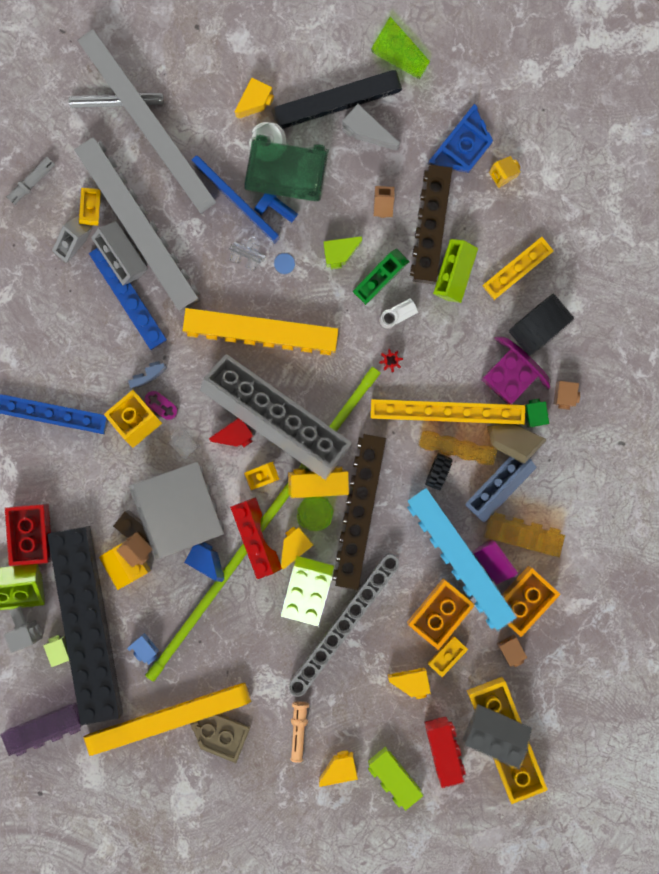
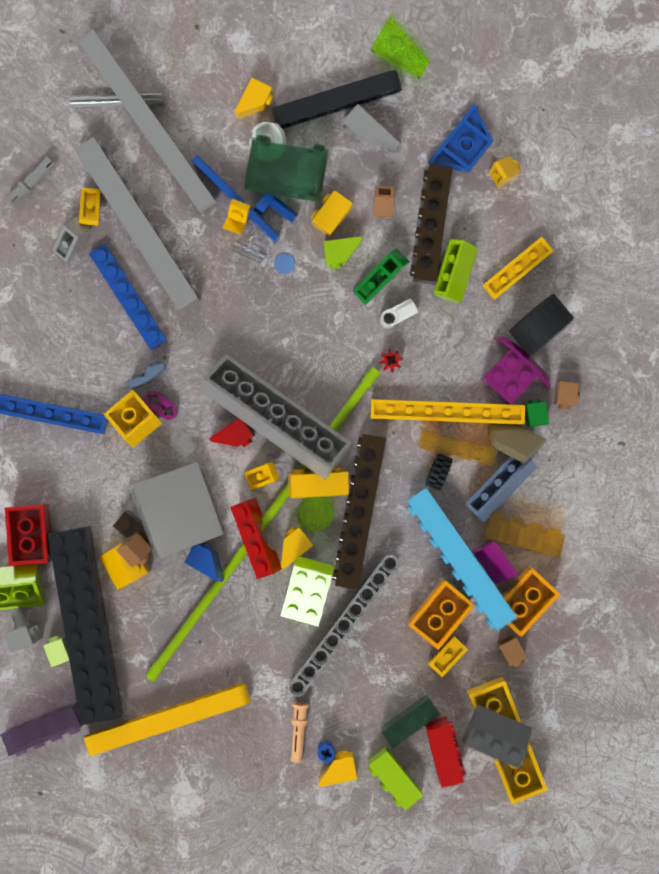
light grey brick [91,221,148,285] -> none
medium blue brick [127,633,159,665] -> none
yellow brick [182,308,338,356] -> none
dark tan tile [190,714,251,763] -> none
yellow slope [387,667,431,699] -> none
none -> yellow slope [223,199,250,235]
none -> yellow brick [311,190,353,238]
none -> blue bush [318,741,335,763]
none -> clear green brick [381,694,440,748]

